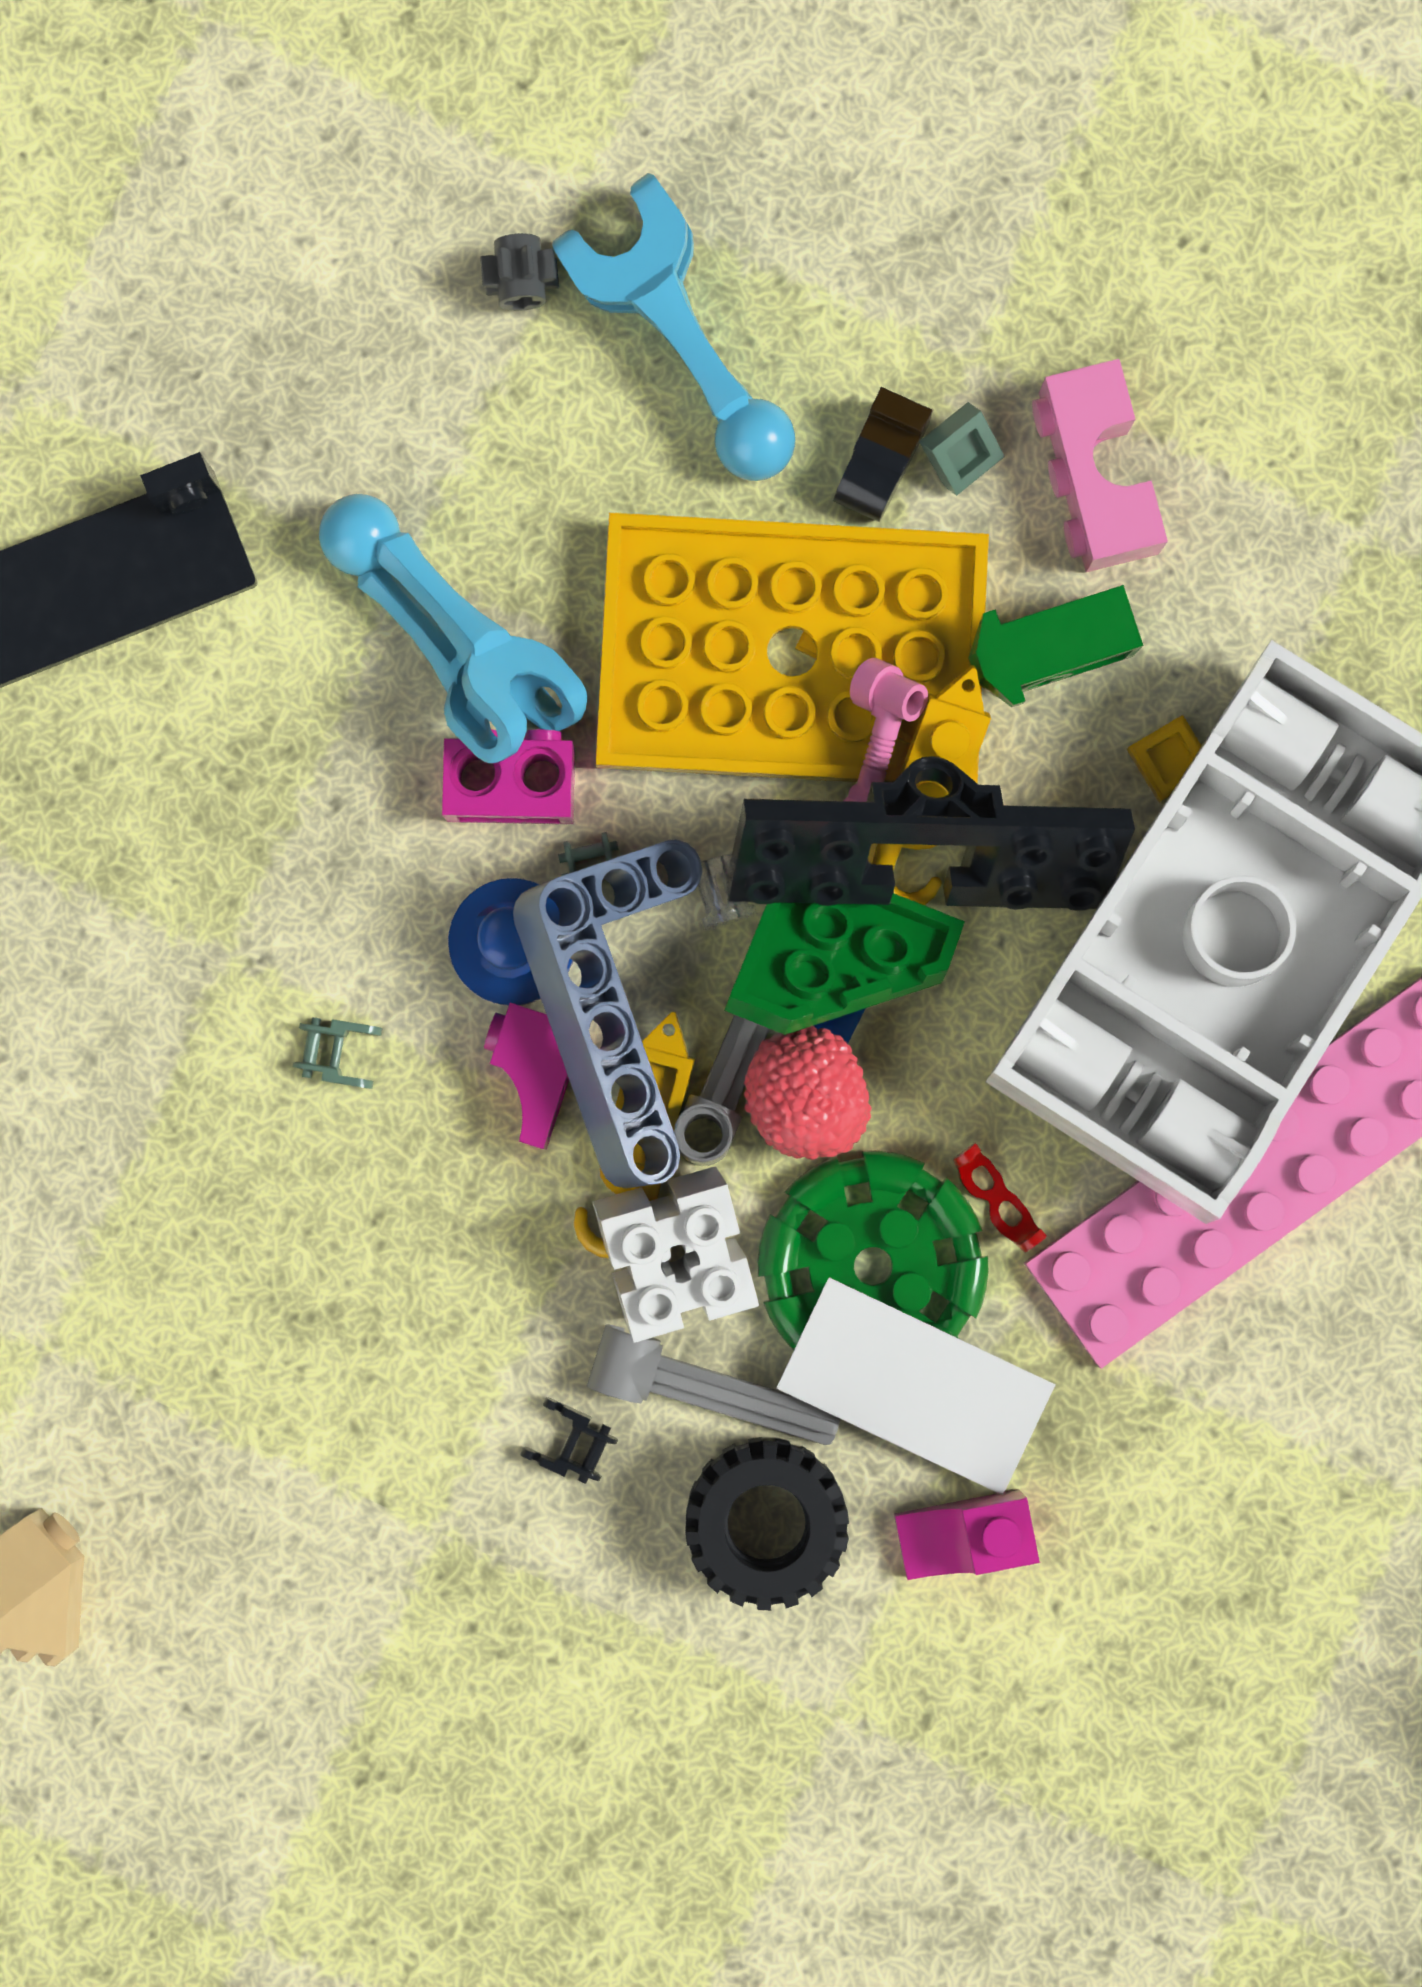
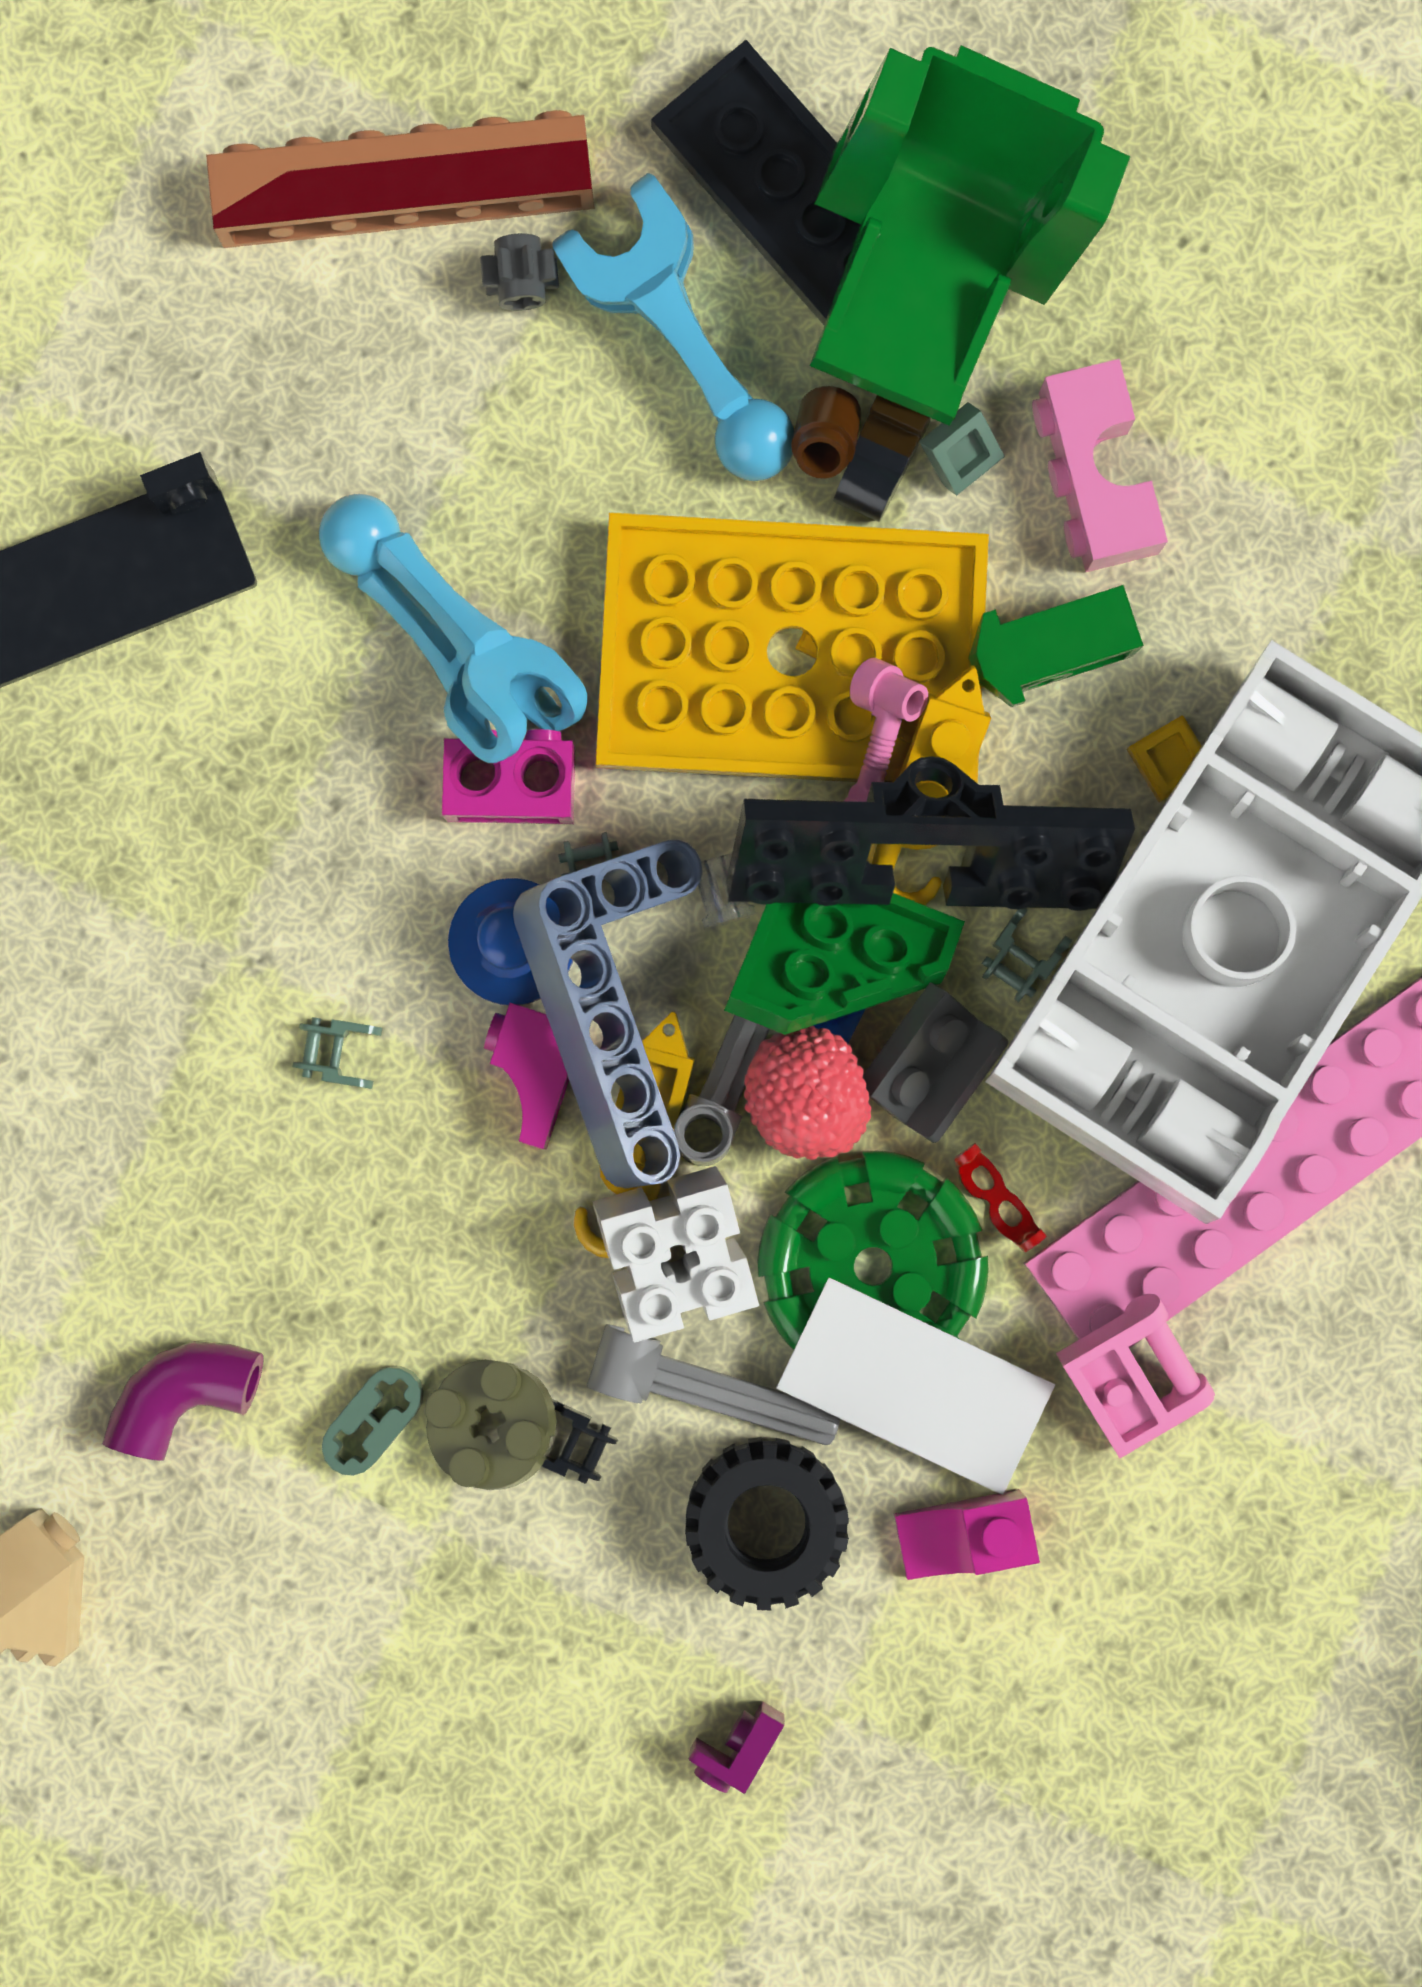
none -> magenta cylinder [102,1341,264,1461]
none -> brick [206,110,595,248]
none -> sand green beam [322,1366,424,1476]
none -> olive plate [425,1359,557,1490]
none -> black plate [651,40,861,325]
none -> magenta bracket [688,1701,785,1794]
none -> reddish brown brick [791,386,862,479]
none -> green piece [810,45,1131,426]
none -> dark grey bracket [862,982,1008,1143]
none -> sand green piece [982,908,1072,1003]
none -> bright pink plate [1056,1293,1215,1458]

